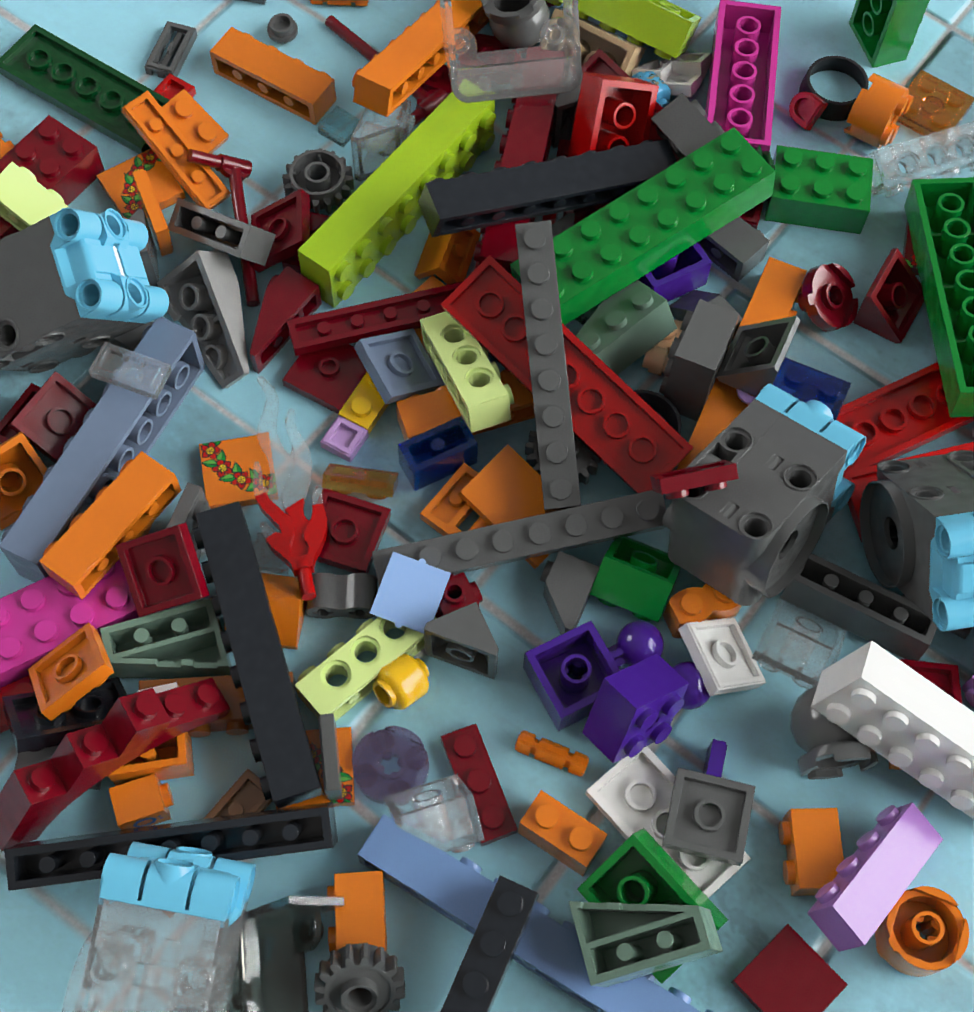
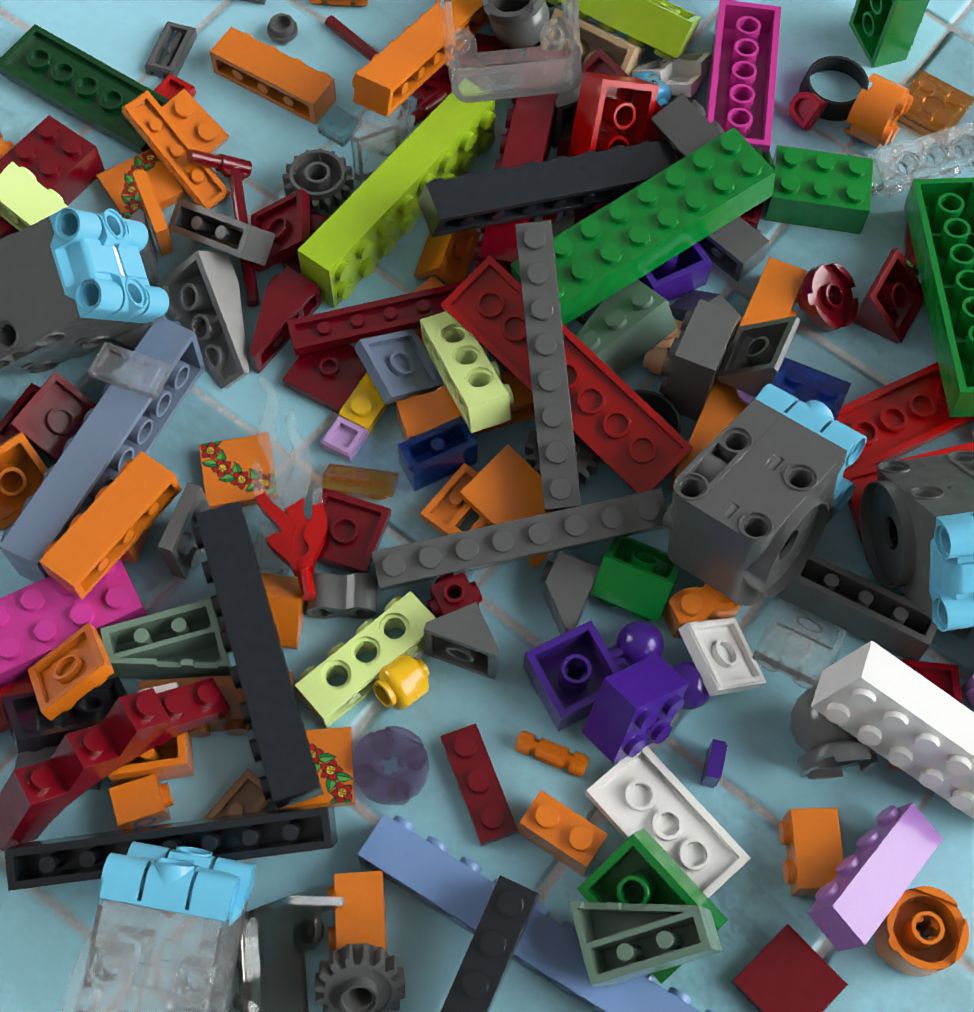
dark red plate [115,522,210,617] -> none
dark grey tile [318,713,343,801] -> none
light blue piece [370,551,451,634] -> none
clear slope [382,774,485,853] -> none
dark red plate [650,460,739,499] -> none
dark grey plate [662,767,756,866] -> none

